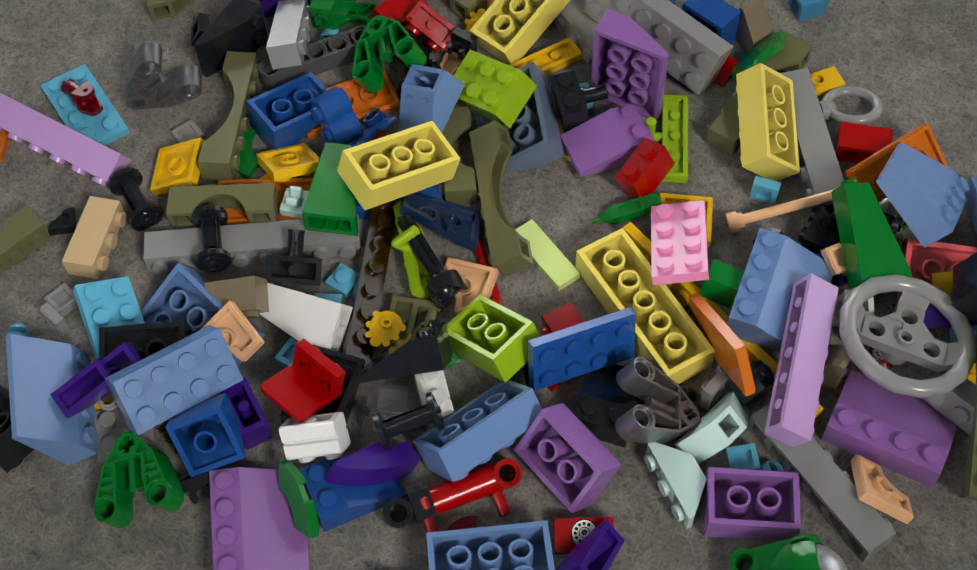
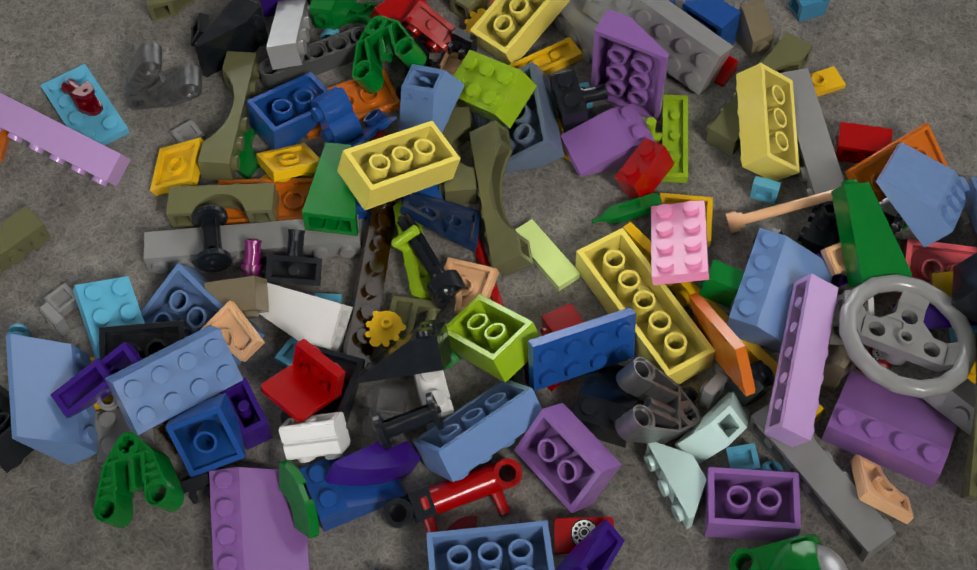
black tile [48,207,76,236] -> none
tan brick [62,196,127,280] -> none
black hose [108,168,164,231] -> none
light aqua tile [279,186,309,219] -> none
medium azure plate [325,263,357,299] -> none
green tile [731,29,787,81] -> none
light grey piece [819,86,883,125] -> none
none -> magenta pin [241,239,263,277]

